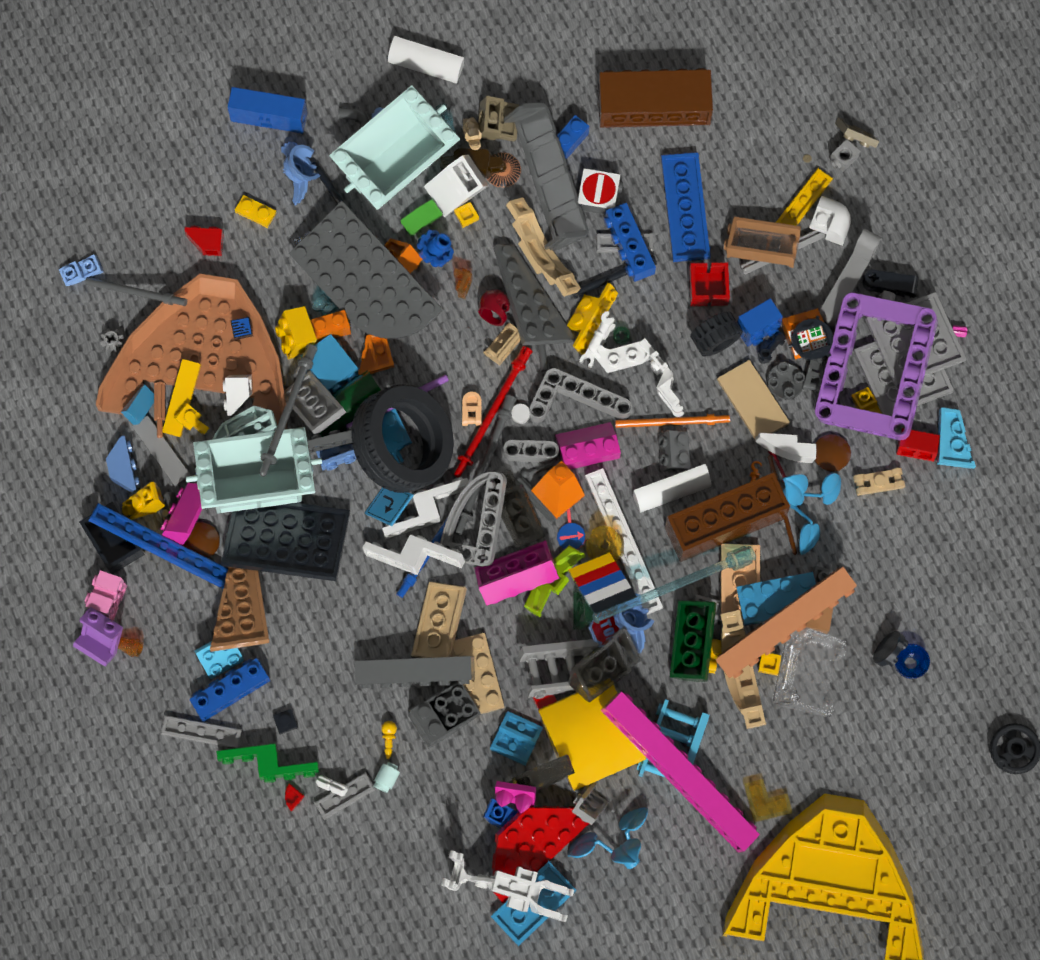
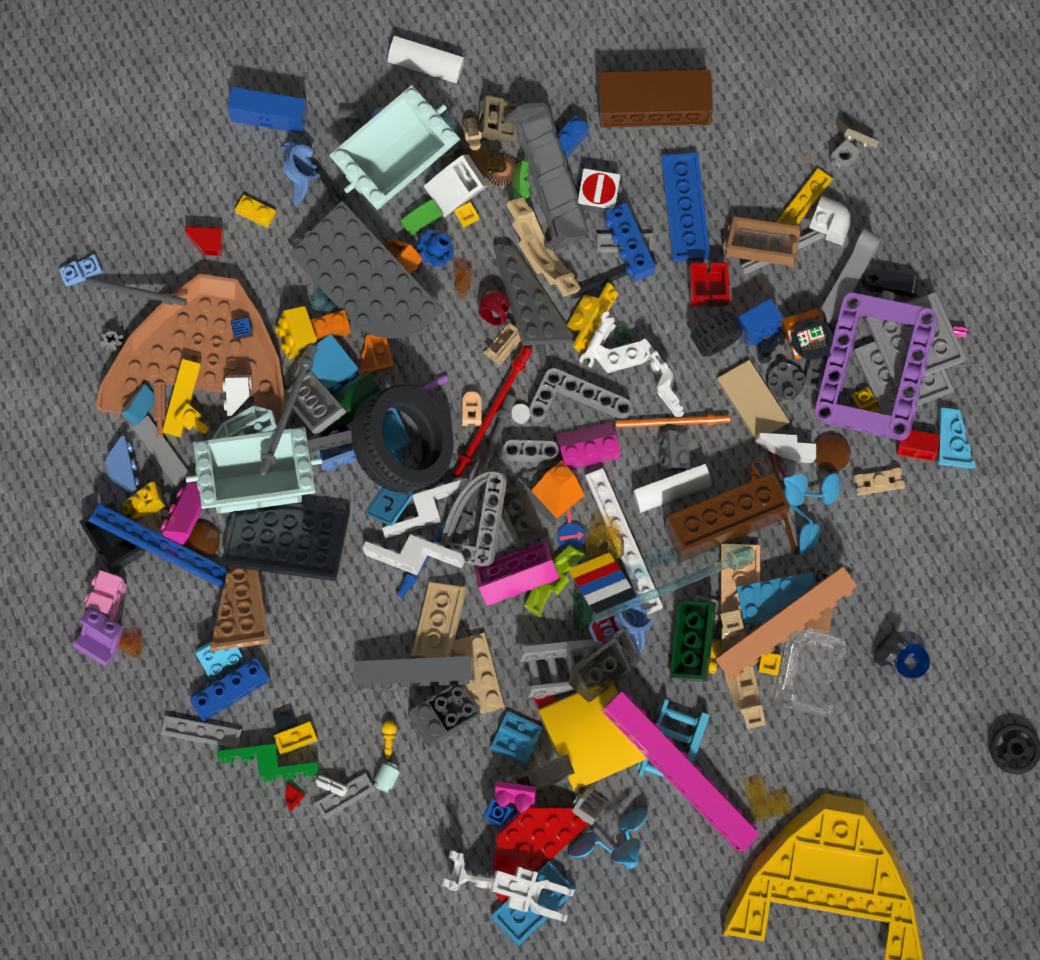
none -> yellow plate [274,722,317,755]
none -> bright green slope [512,160,530,200]

